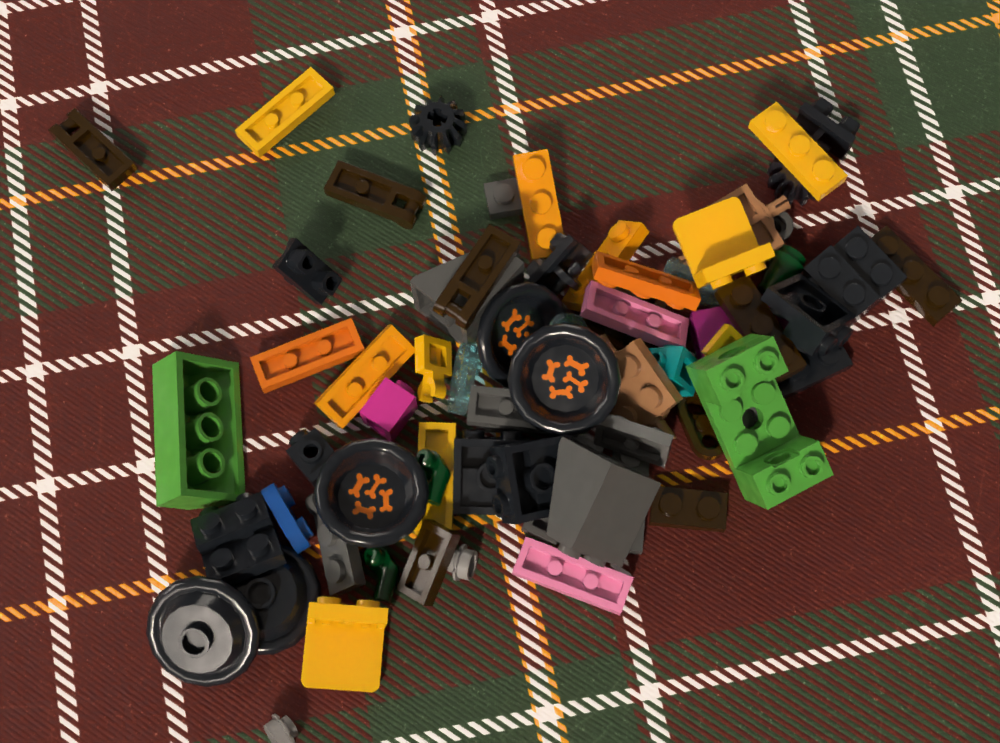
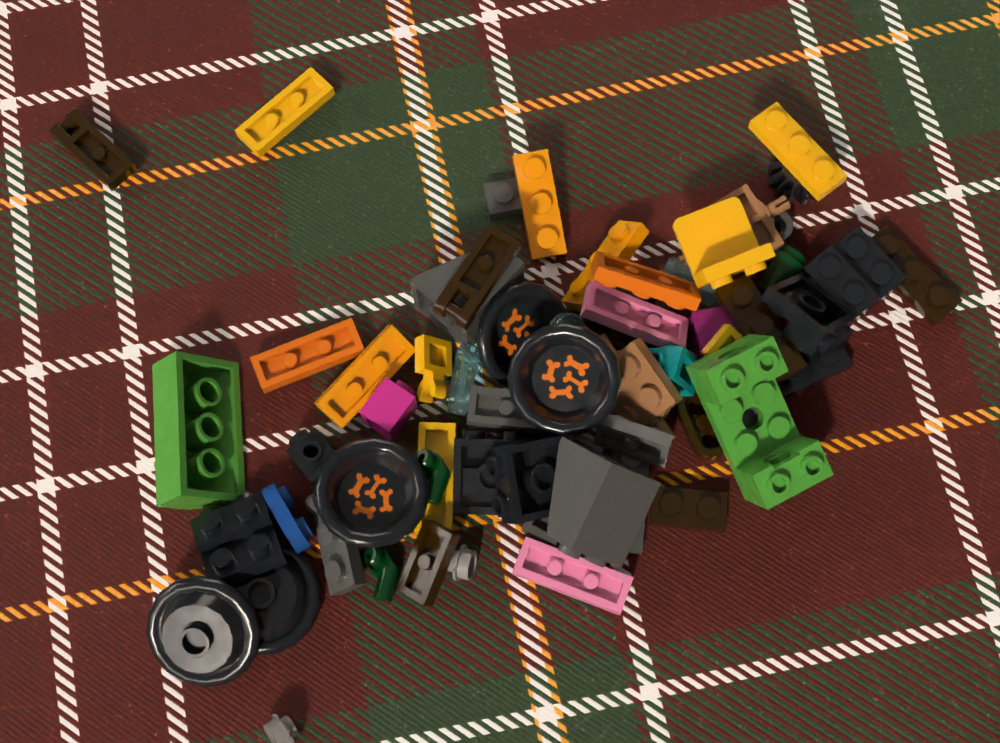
black hips [272,238,342,305] -> none
yellow bracket [301,596,389,693] -> none
dark brown plate [324,160,427,230] -> none
black gear [409,95,467,156] -> none
black hips [526,233,594,295] -> none
black hips [795,97,860,161] -> none

